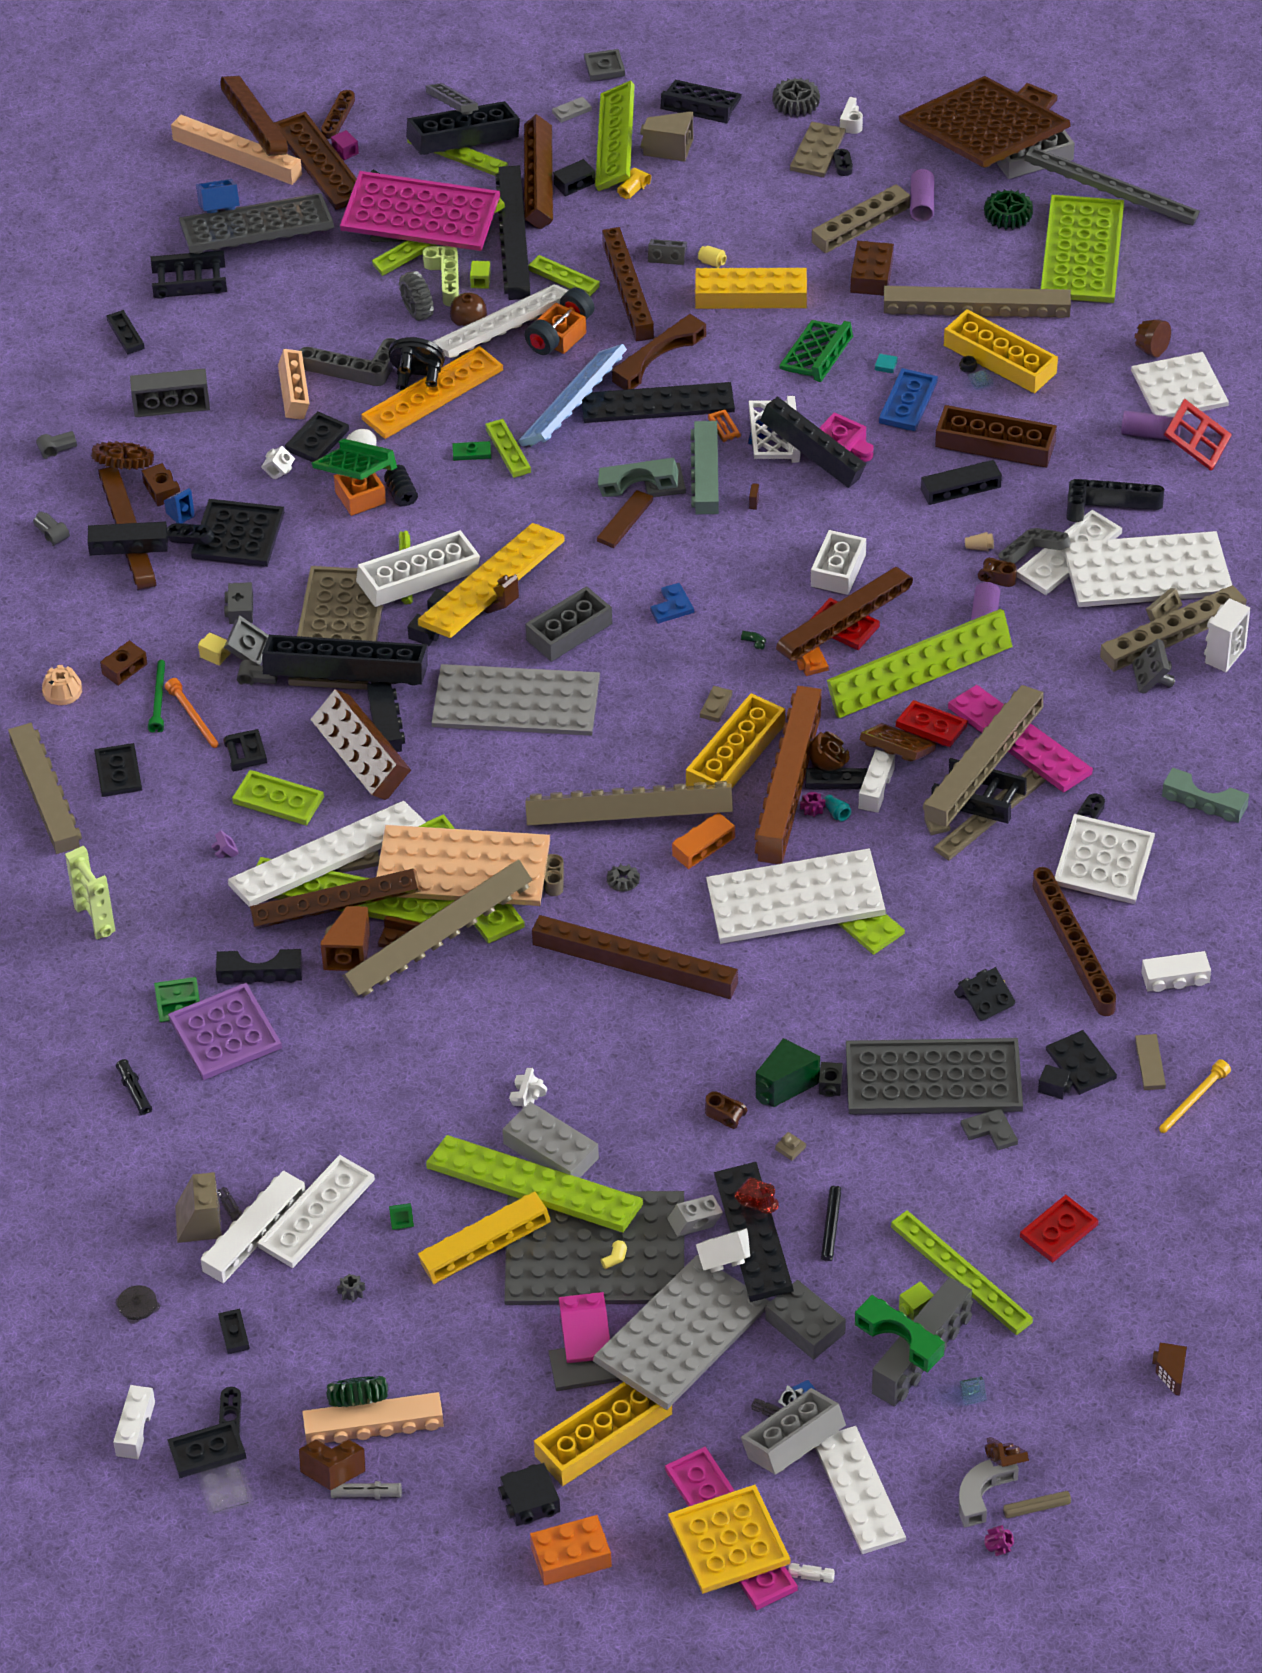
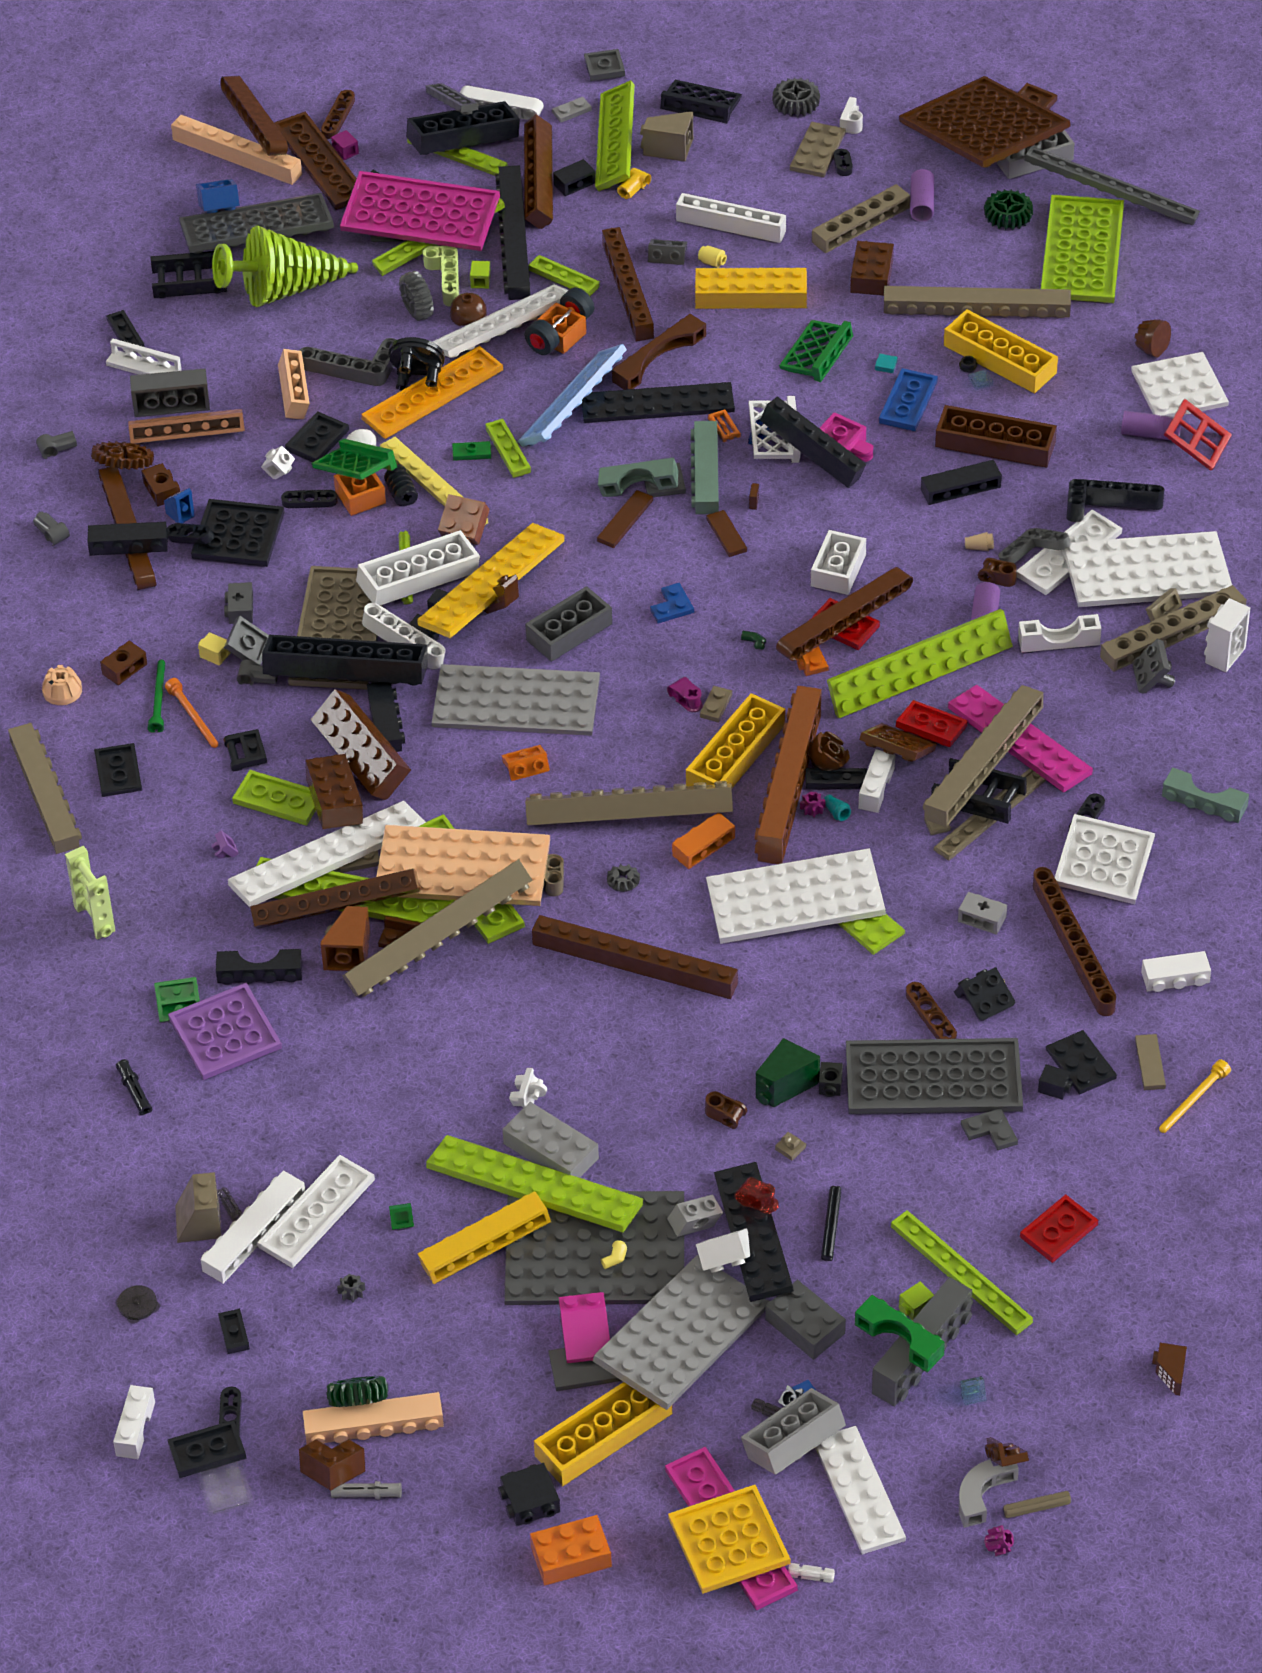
none -> white fence [106,339,182,375]
none -> nougat brick [128,409,245,443]
none -> lime plant [212,225,358,307]
none -> black beam [281,490,338,508]
none -> reddish brown brick [305,754,363,829]
none -> white beam [362,603,445,669]
none -> light yellow plate [380,437,488,525]
none -> brick [438,494,490,545]
none -> white beam [460,86,544,120]
none -> orange bracket [501,745,550,781]
none -> magenta piece [667,677,703,712]
none -> white brick [676,193,786,243]
none -> reddish brown tile [706,510,747,557]
none -> reddish brown beam [906,982,957,1039]
none -> light grey brick [958,892,1007,935]
none -> white arch [1018,614,1101,653]

